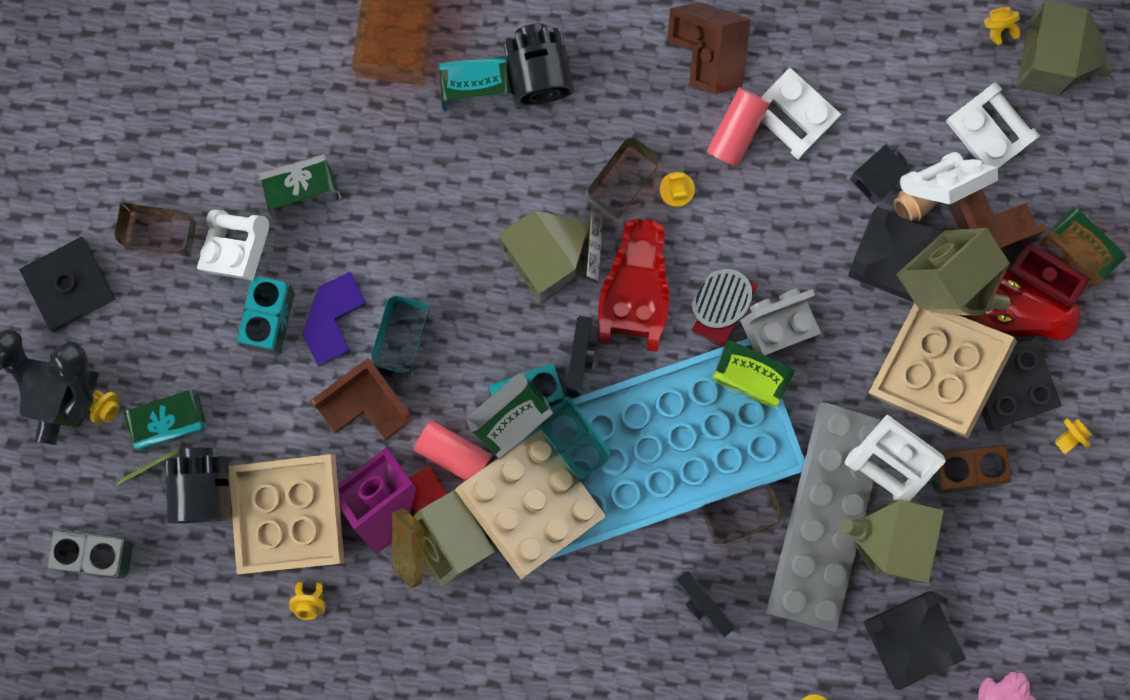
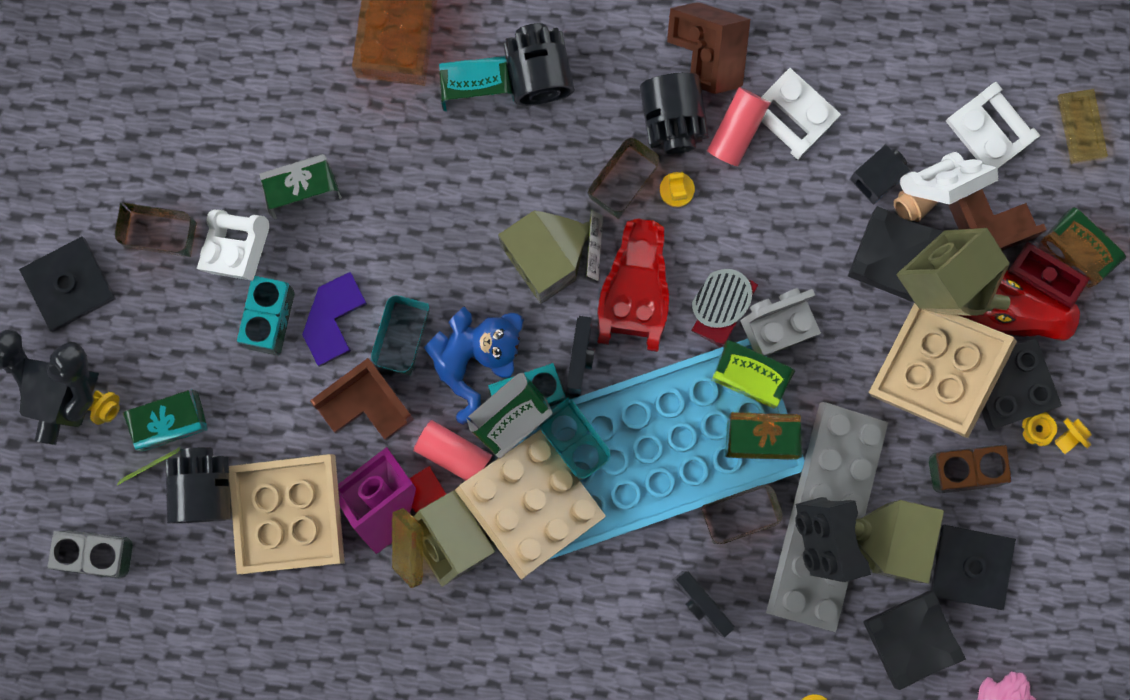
yellow plate [289,582,326,620] -> none
white plate [845,415,946,502] -> none
yellow plate [984,7,1020,45] -> none
olive piece [1016,1,1113,96] -> none
none -> blue animal [423,306,524,425]
none -> black gear [640,72,709,155]
none -> piece [725,412,802,460]
none -> black brick [795,497,871,582]
none -> black plate [931,525,1016,610]
none -> yellow plate [1022,412,1057,446]
none -> clear yellow tile [1057,89,1108,164]

